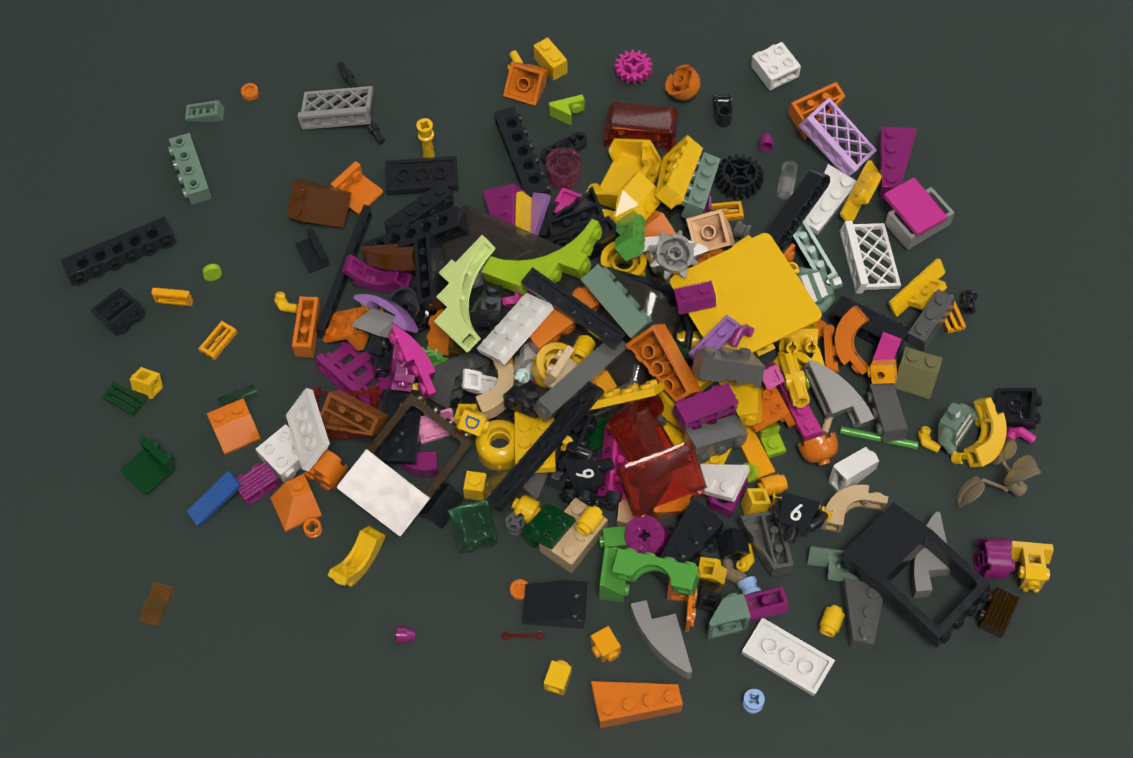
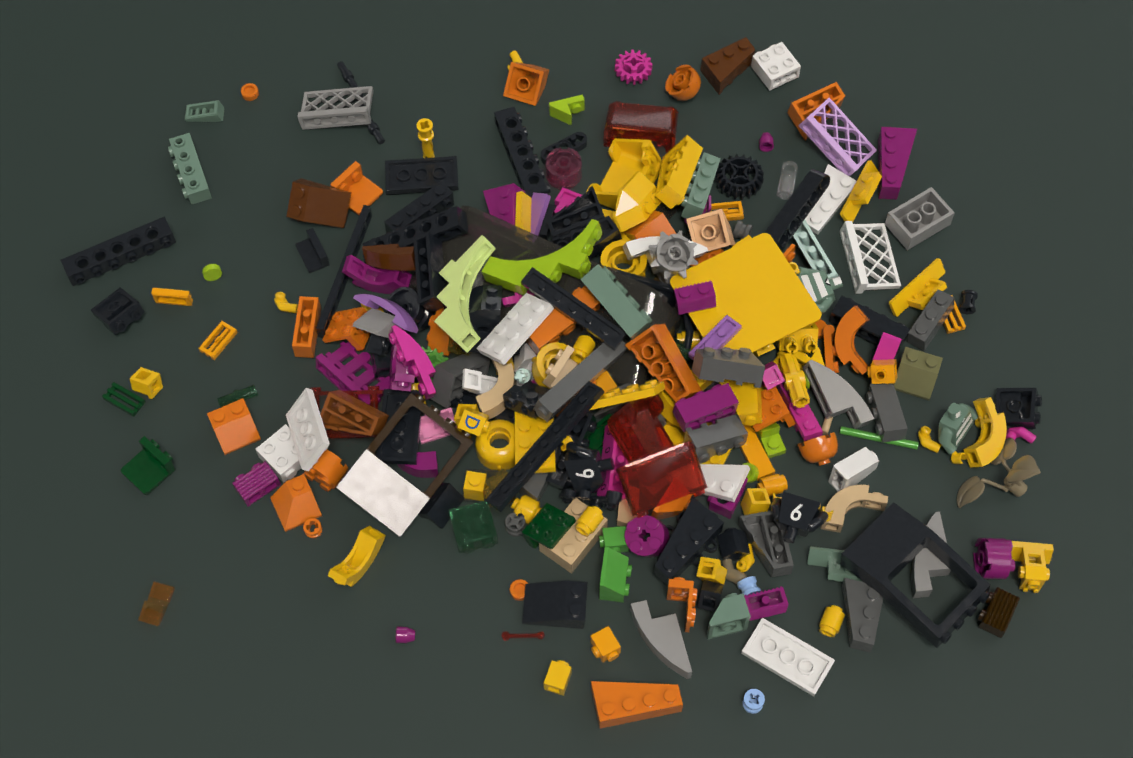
blue tile [187,471,242,527] -> none
yellow brick [533,37,568,81] -> none
bright green arch [612,548,701,596] -> none
bright green arch [615,210,646,261] -> none
black piece [713,93,733,127] -> none
magenta arm [729,324,754,347] -> none
dark pink tile [884,178,948,237] -> none
none -> reddish brown wedge [701,37,755,95]

